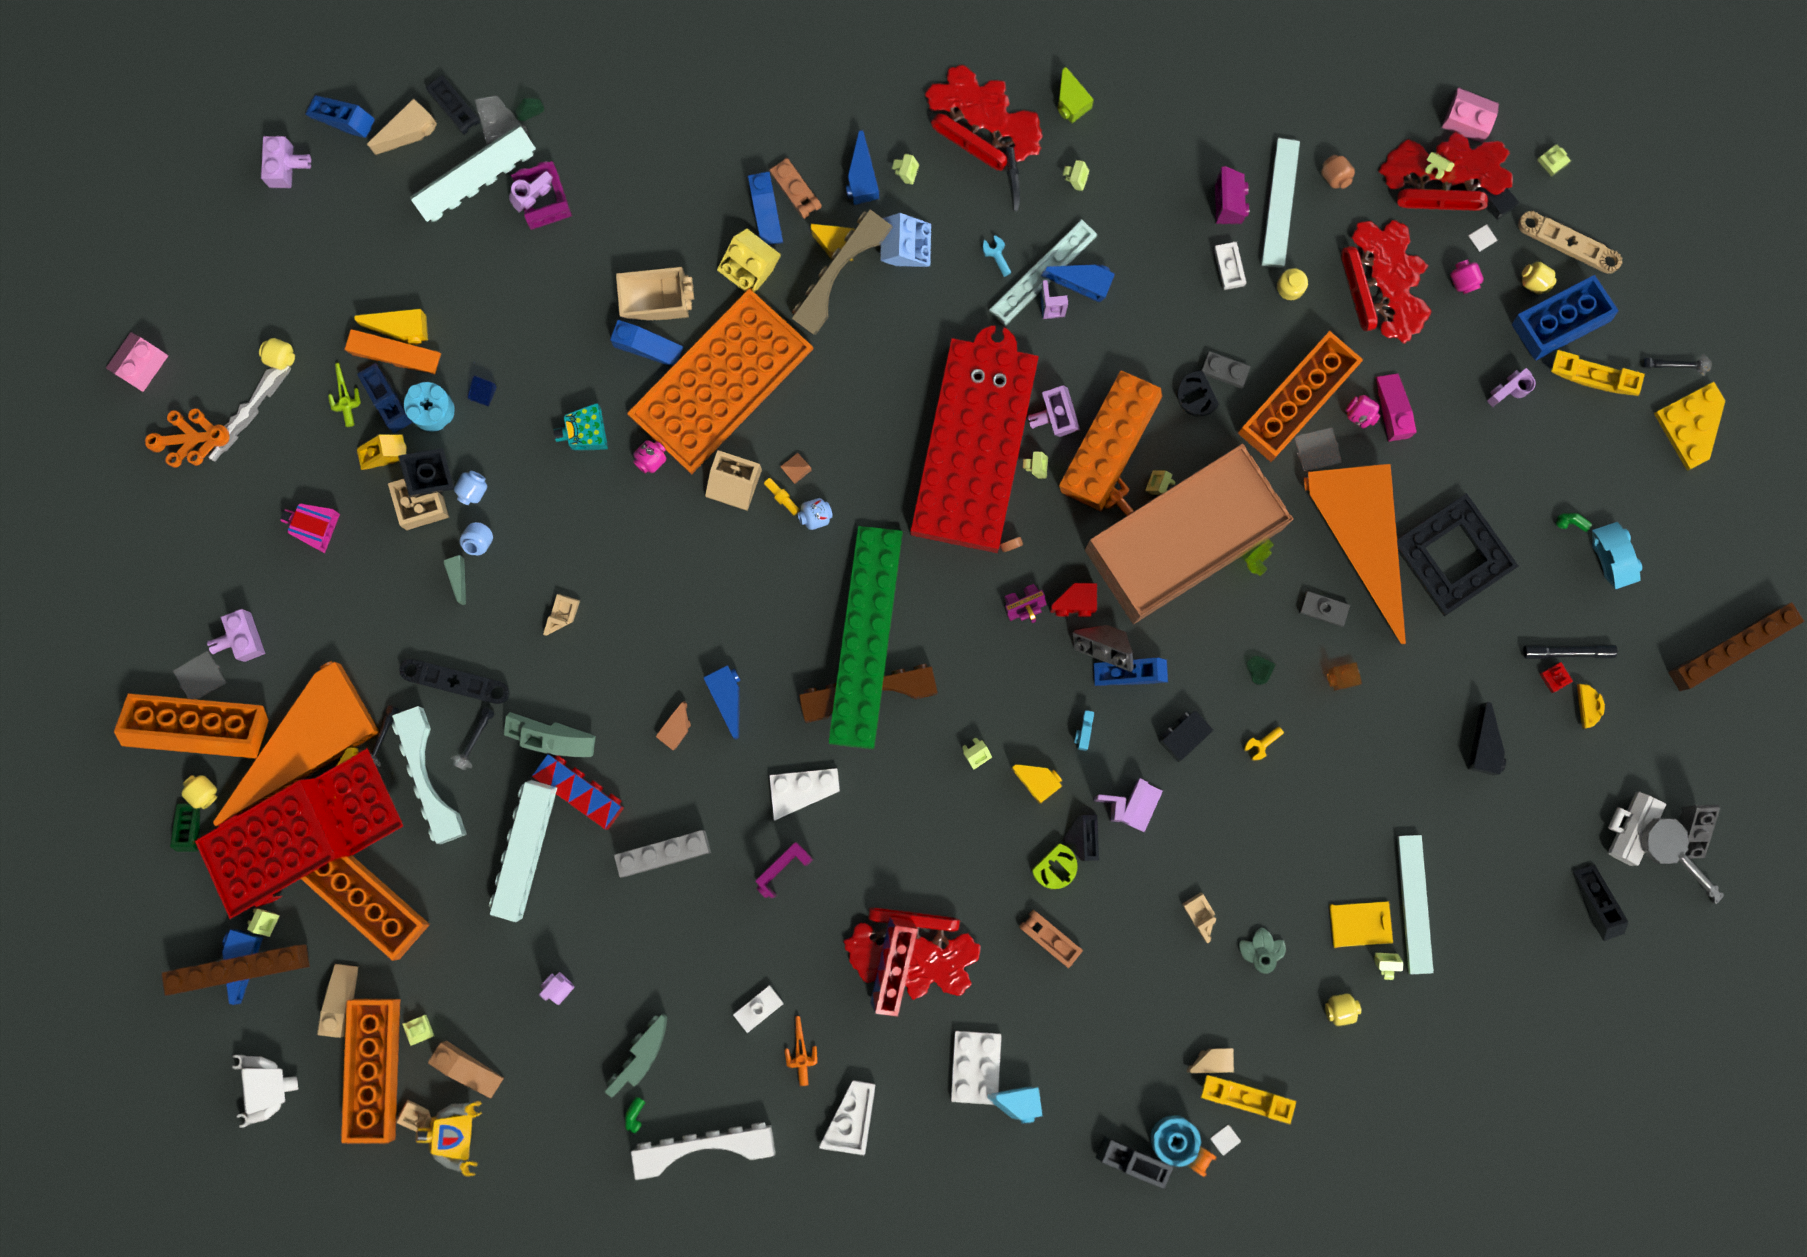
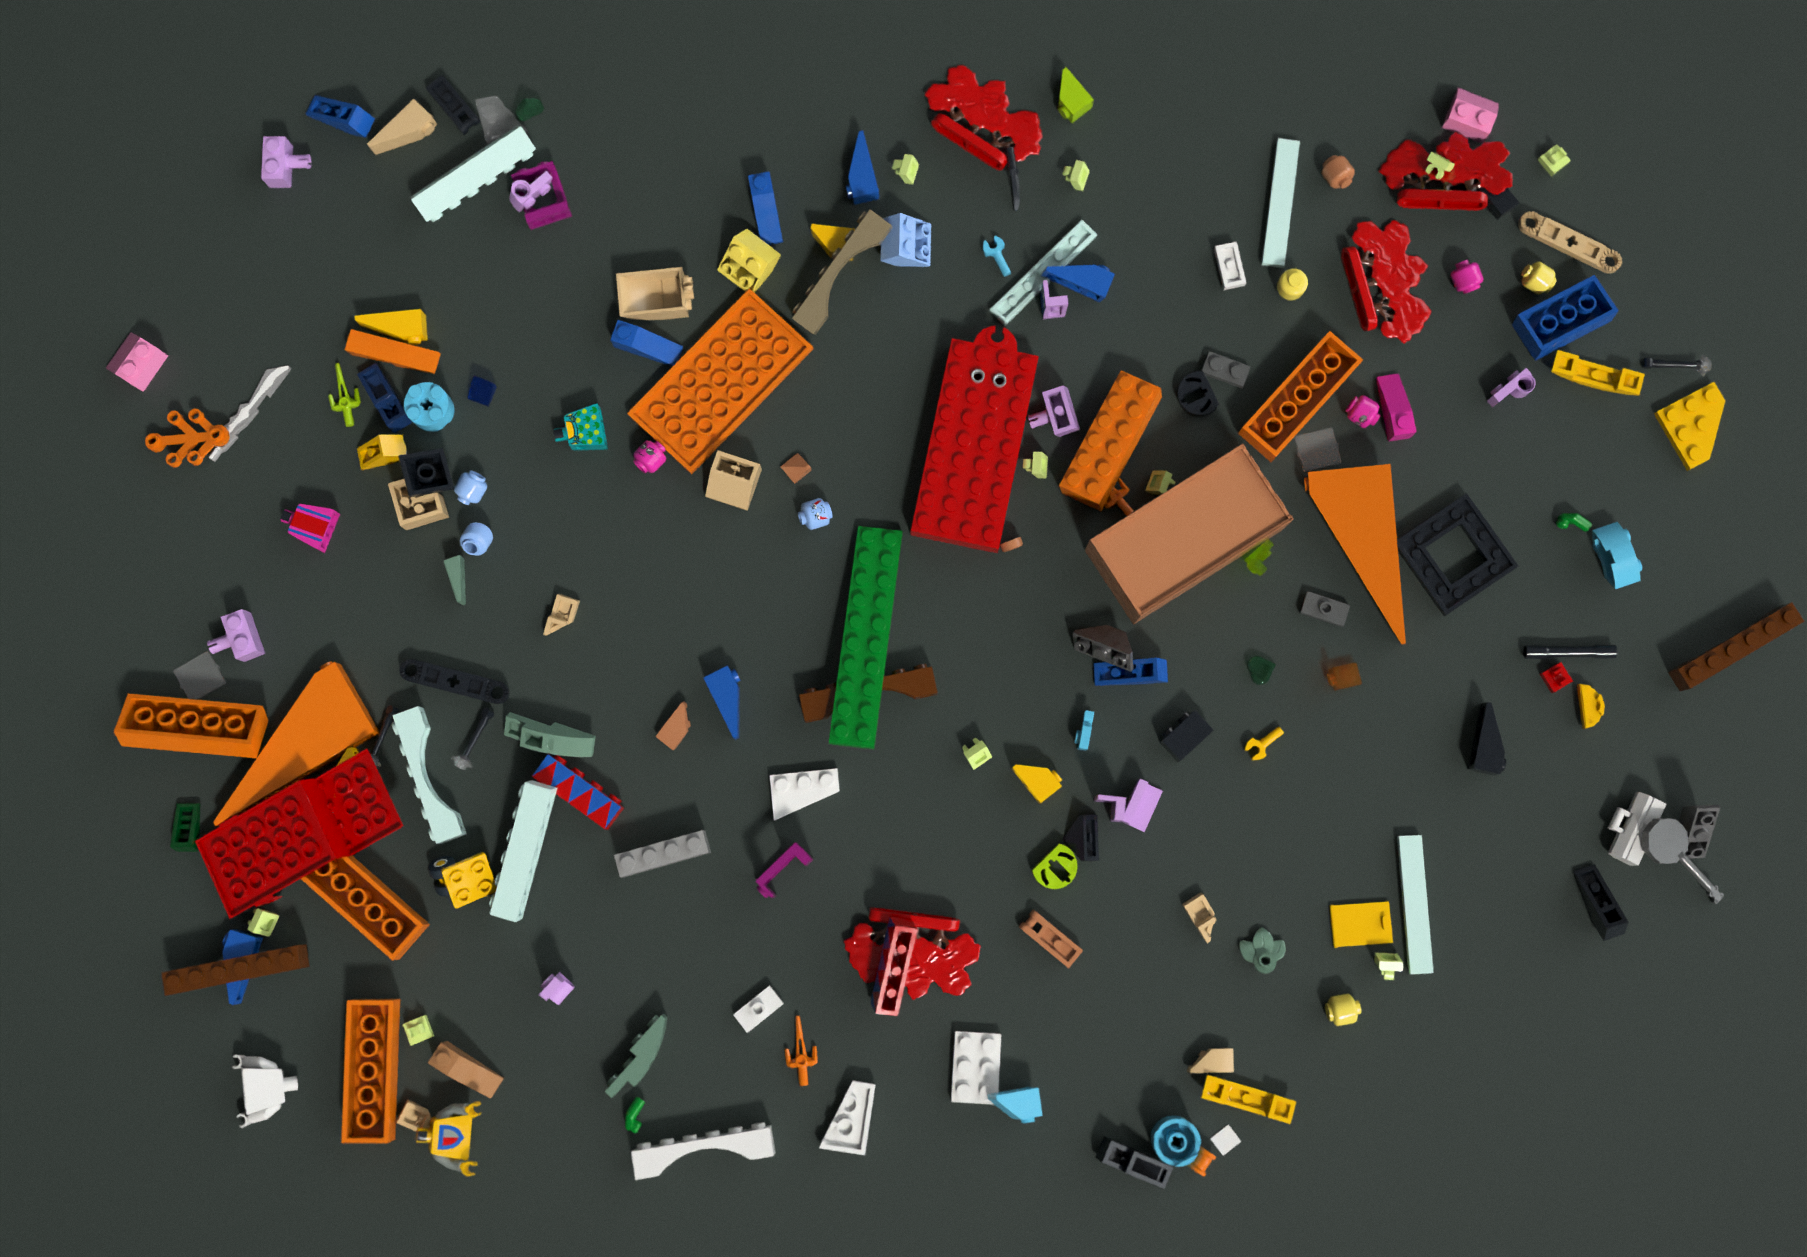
light yellow head [182,775,217,809] -> none
light yellow head [259,338,295,370] -> none
tan slope [318,964,359,1038] -> none
yellow bar [764,478,800,516] -> none
nougat plate [770,158,822,219] -> none
magenta hips [1005,584,1047,623] -> none
red slope [1050,583,1097,617] -> none
magenta slope [1215,166,1249,224] -> none
white sticker [1469,224,1498,252] -> none
none -> yellow plate [428,852,497,909]

